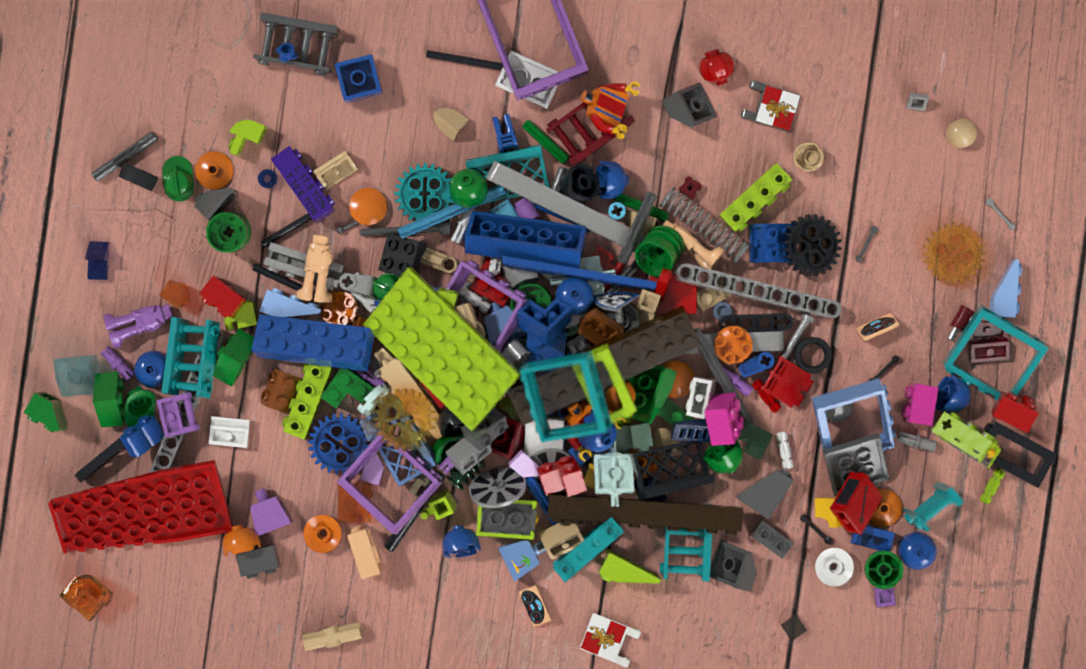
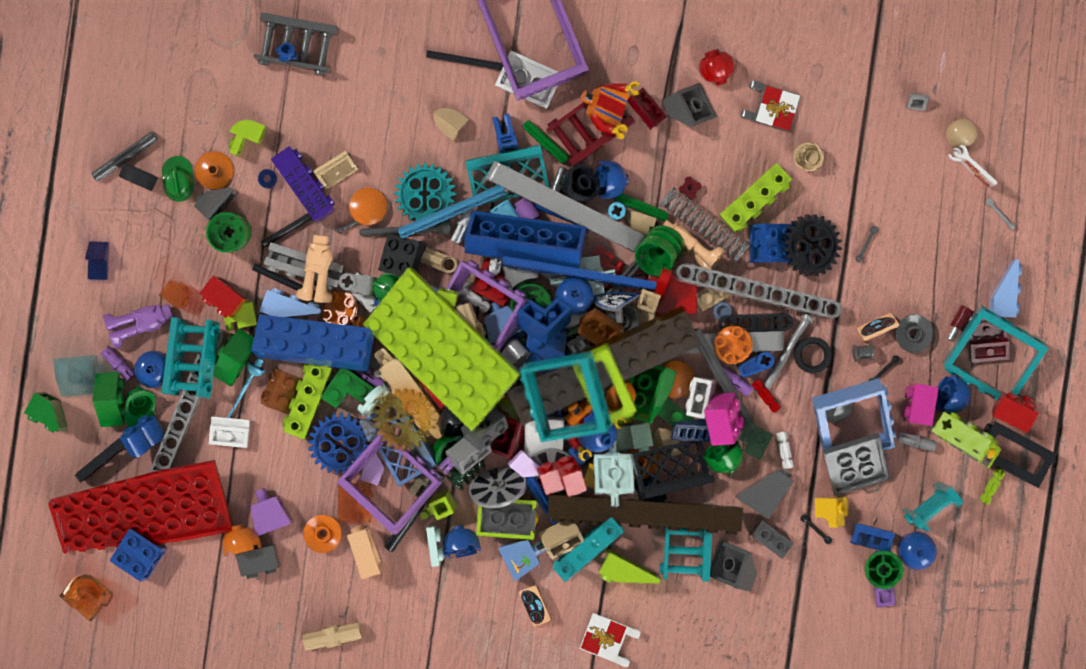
medium lavender plate [156,392,200,438] -> none
blue brick [335,54,383,103] -> none
green cylinder [449,169,488,208] -> none
dark grey axle [617,192,657,264] -> none
red plate [760,356,814,408] -> none
clear smoke tile [780,614,807,641] -> none
white dish [815,548,854,586] -> none
red brick [830,472,883,535] -> none
orange dish [869,489,902,527] -> none
clear yellow gear [922,222,986,285] -> none
none -> blue bracket [110,529,167,582]
none -> medium azure sword [227,357,265,418]
none -> light aqua plate [426,524,444,567]
none -> dark red bracket [627,88,667,130]
none -> dark grey bush [852,344,875,362]
none -> dark grey dish [896,314,933,353]
none -> white flag [948,145,998,188]

